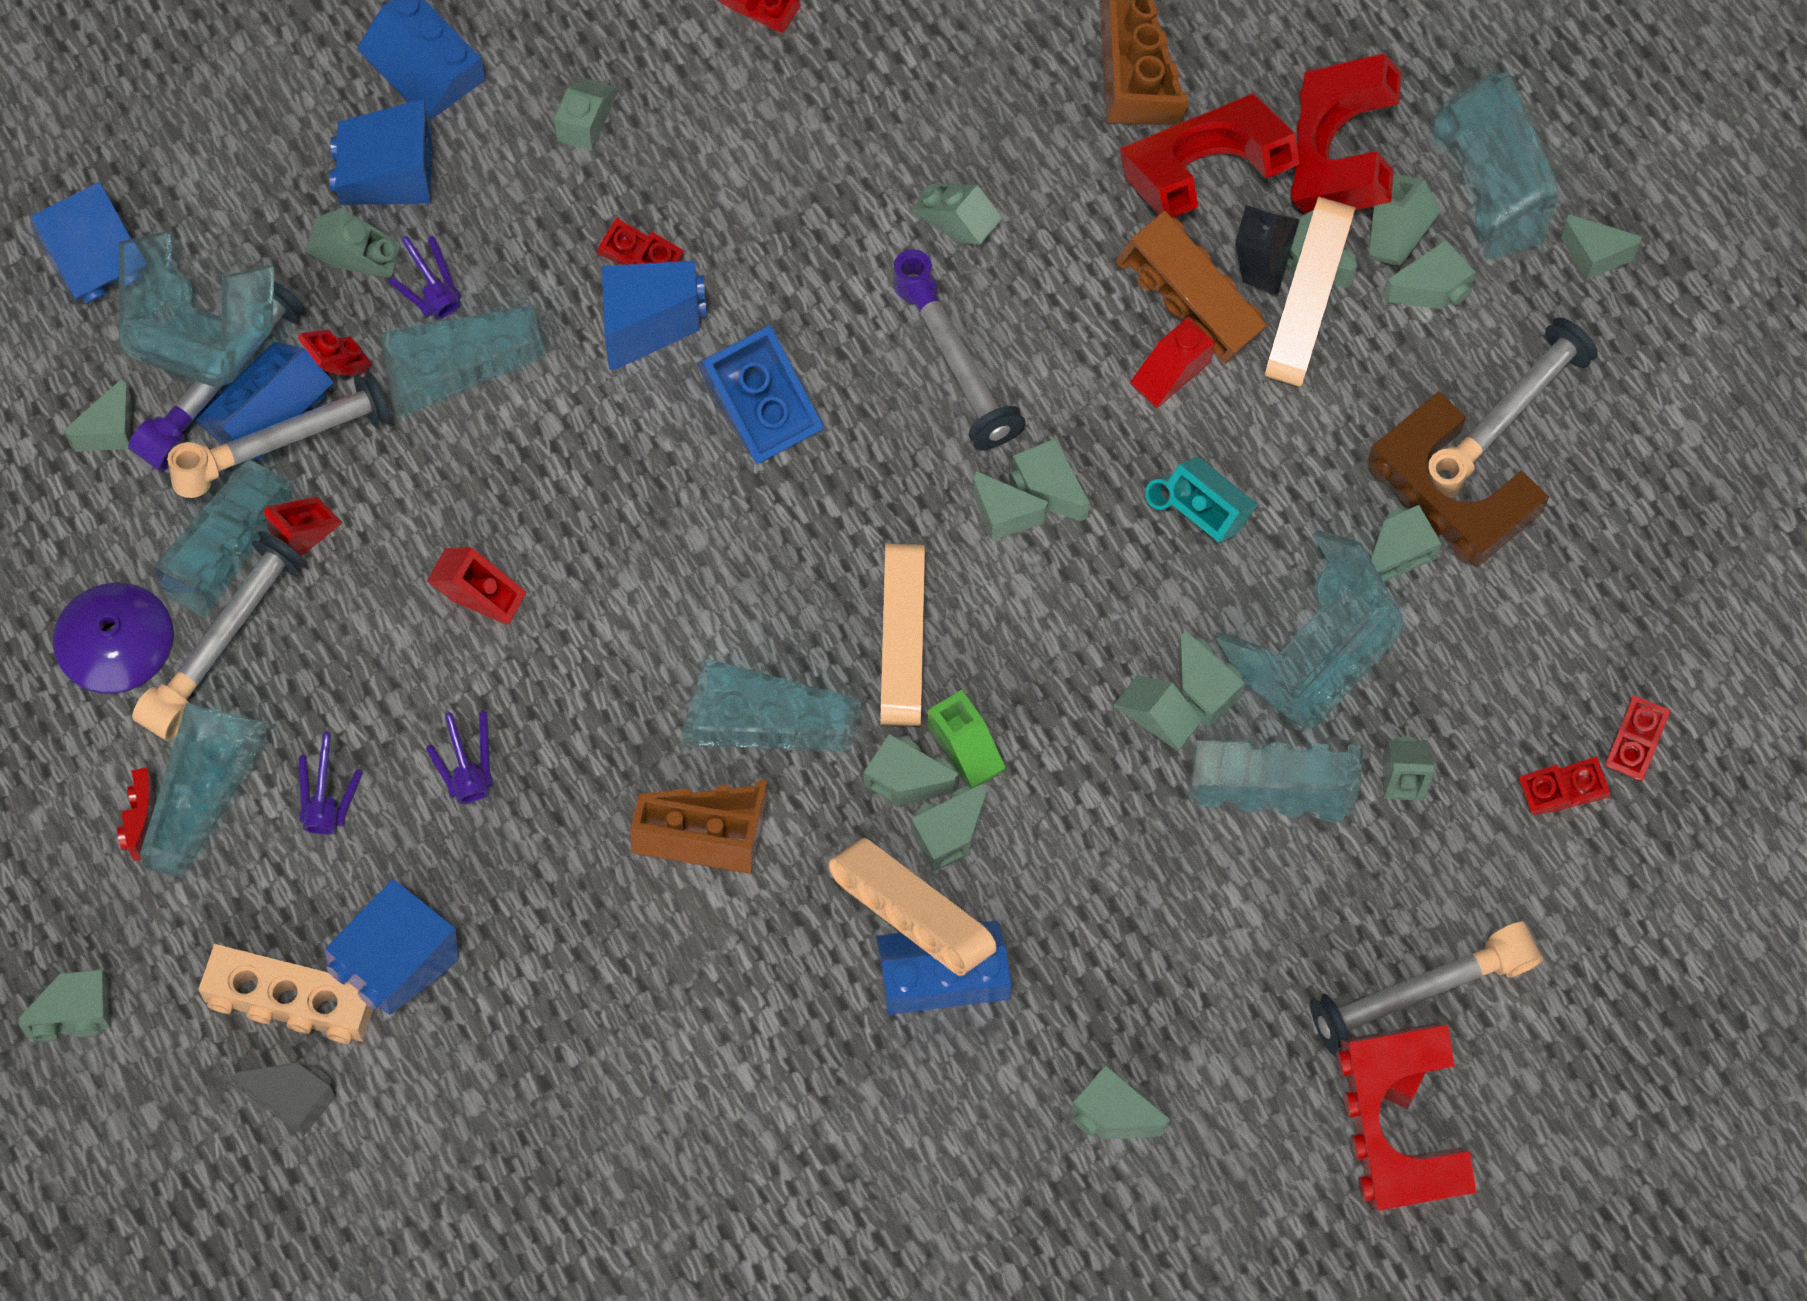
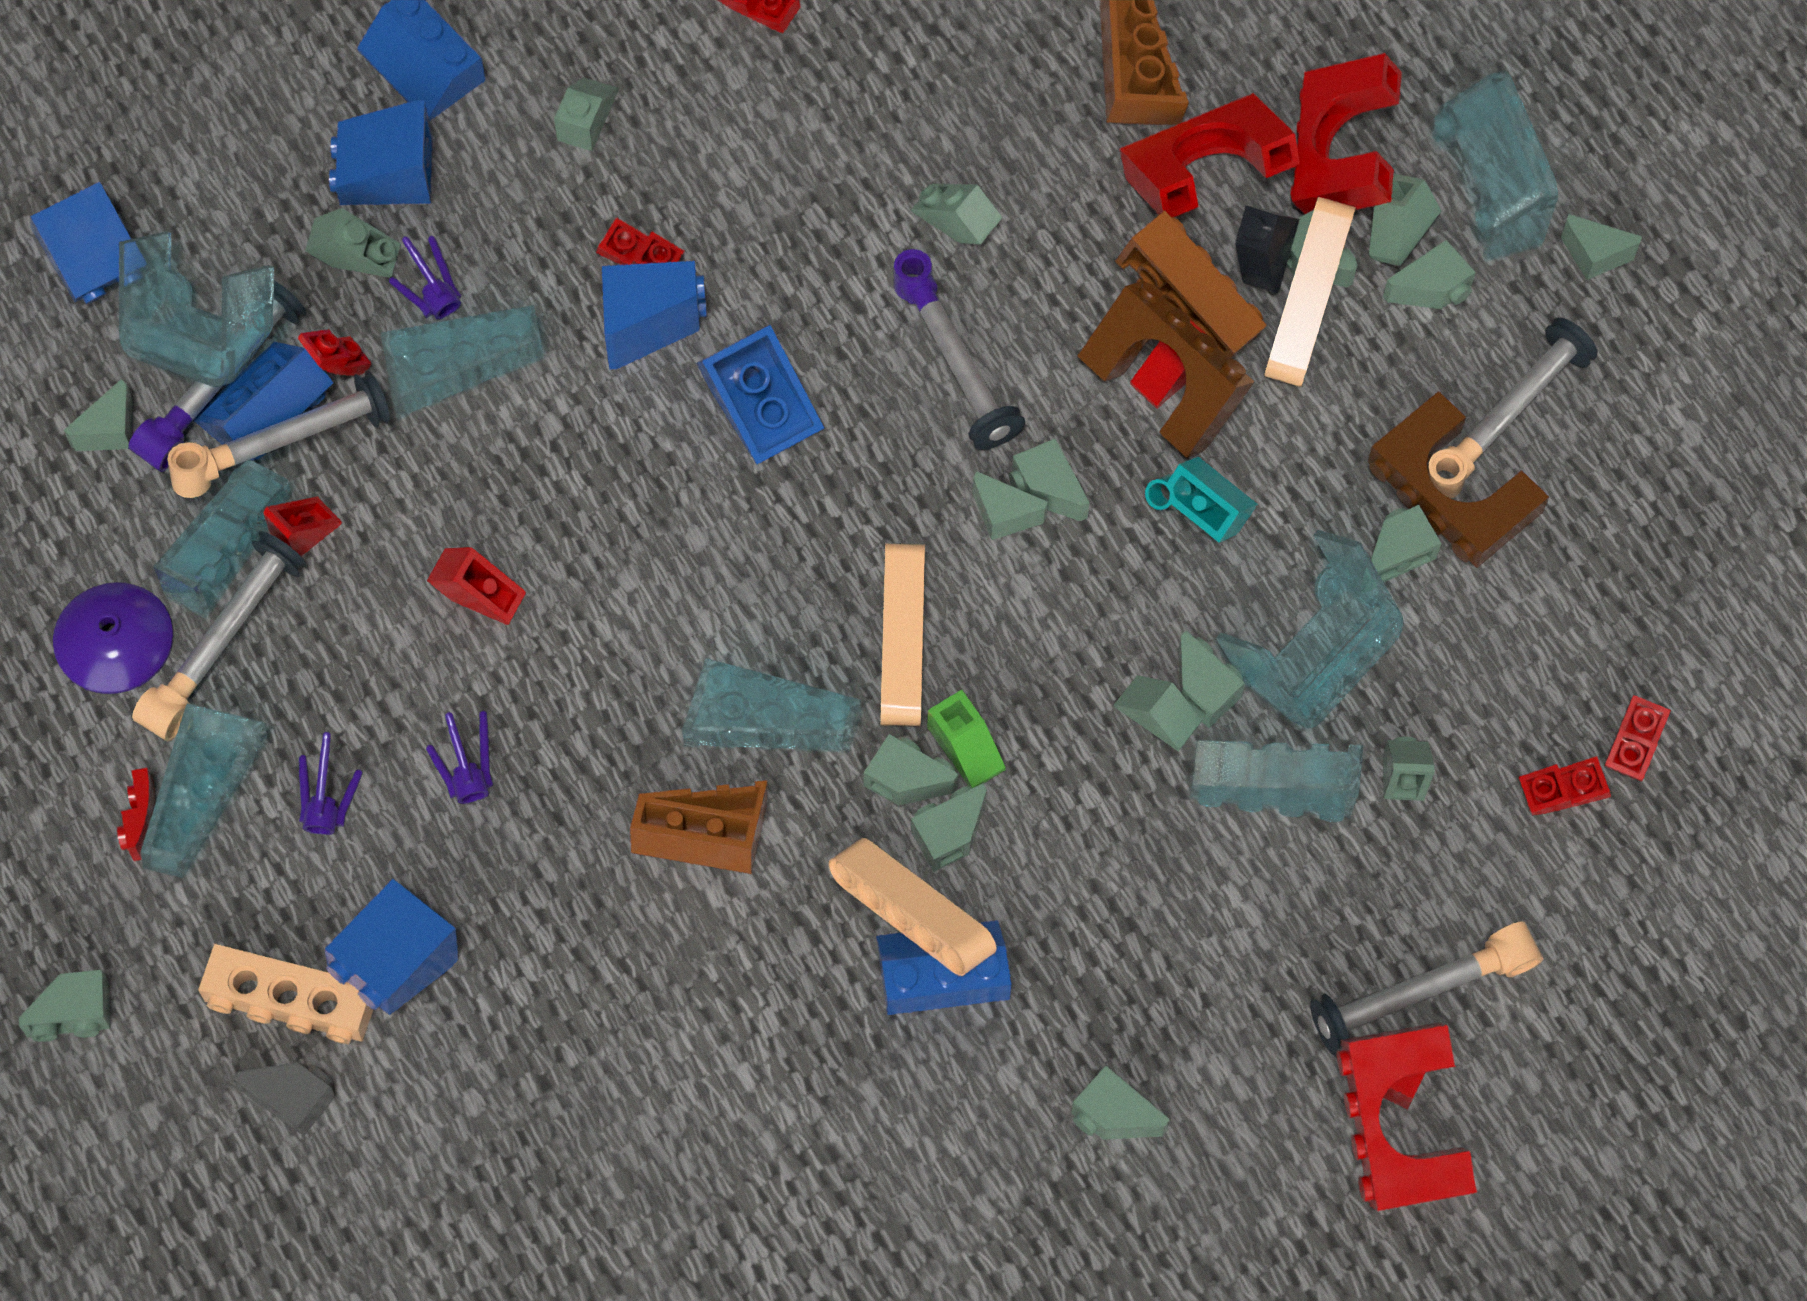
none -> reddish brown arch [1078,281,1255,458]

